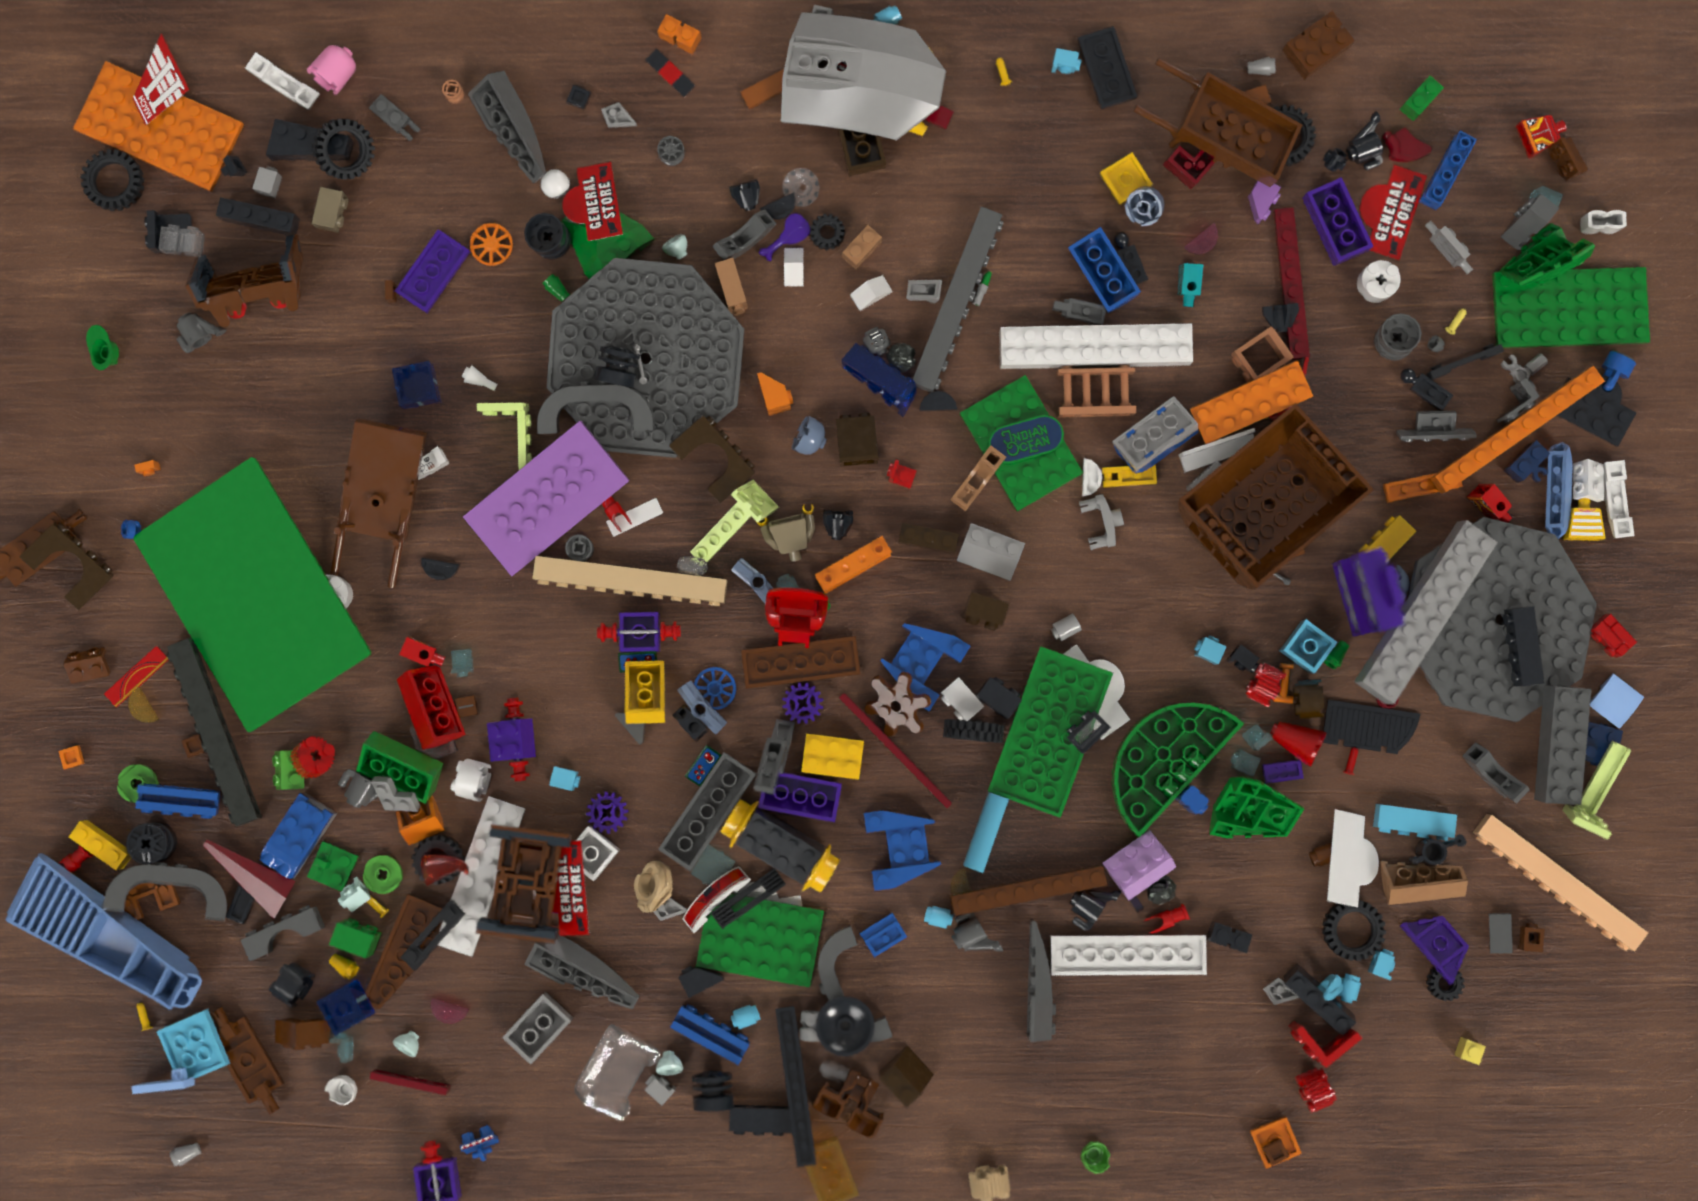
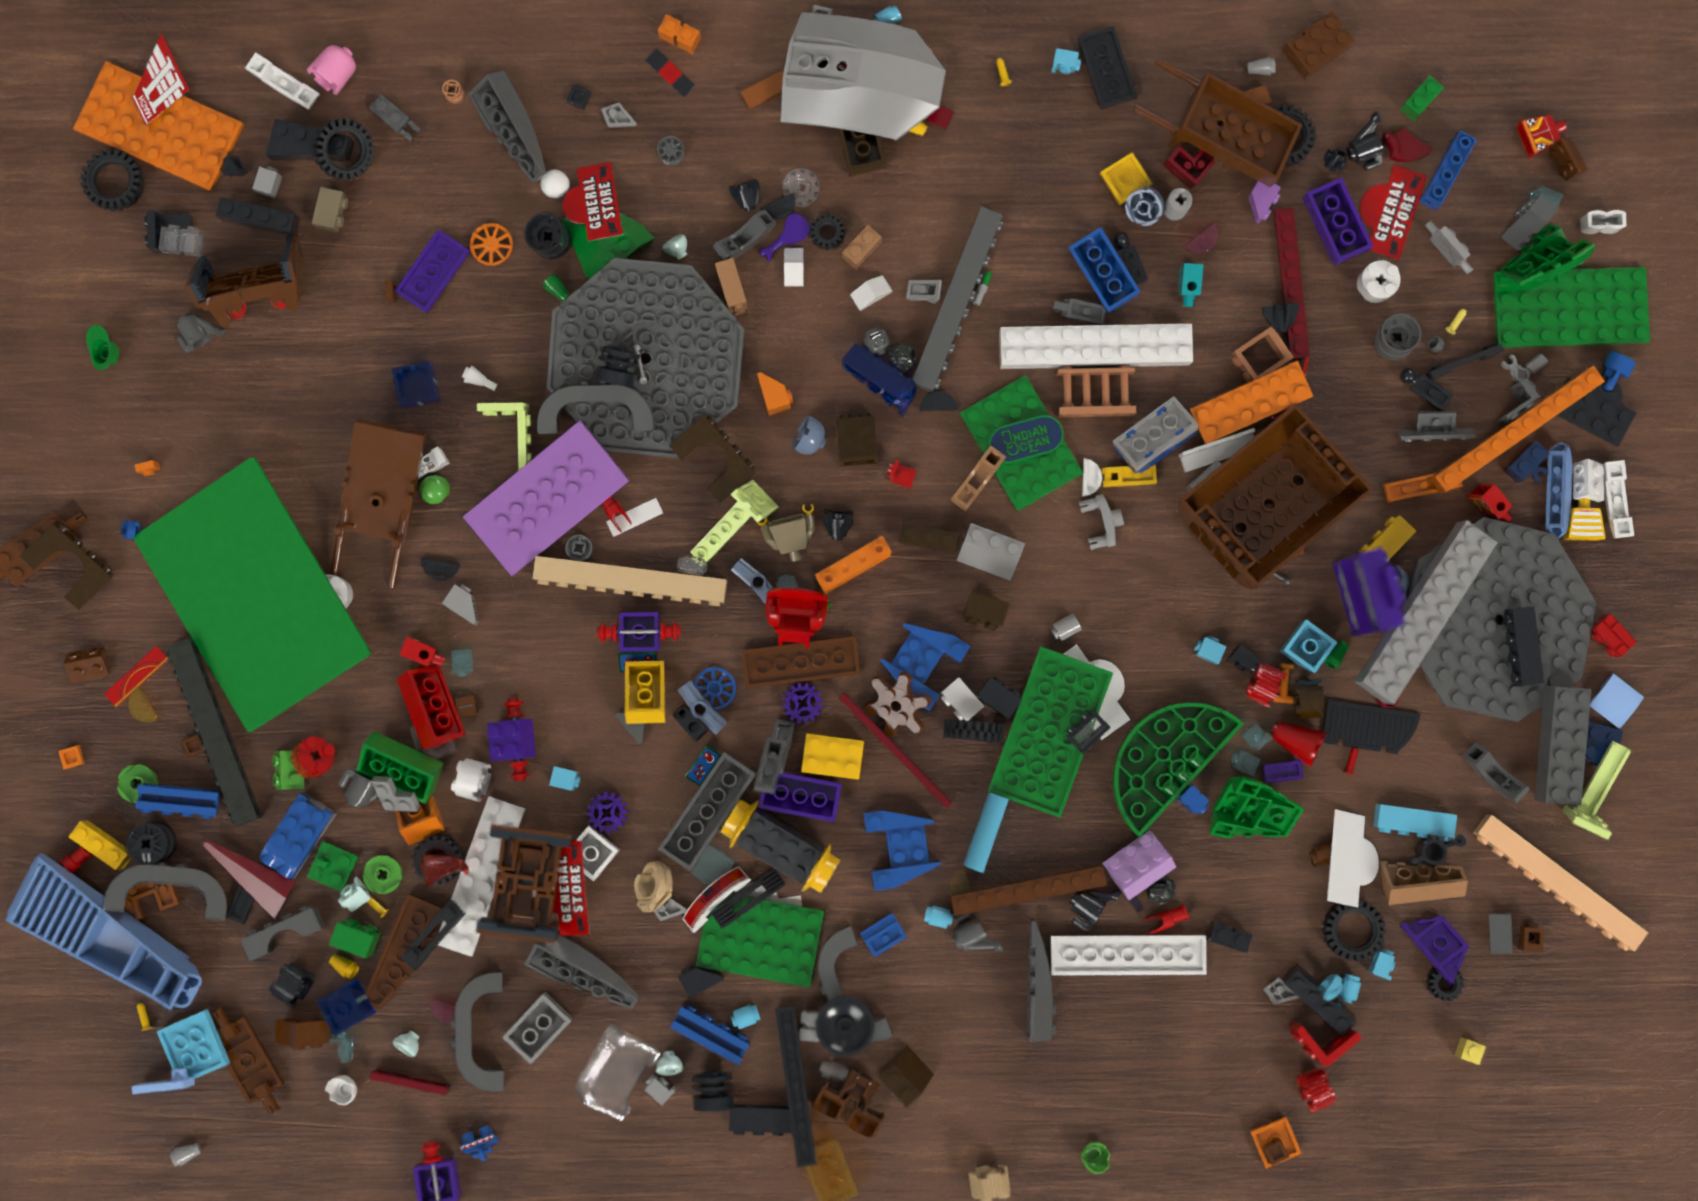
none -> bright green hair [419,475,450,504]
none -> light grey slope [442,584,479,626]
none -> dark grey arch [451,971,504,1091]
none -> light grey piece [1163,188,1192,220]

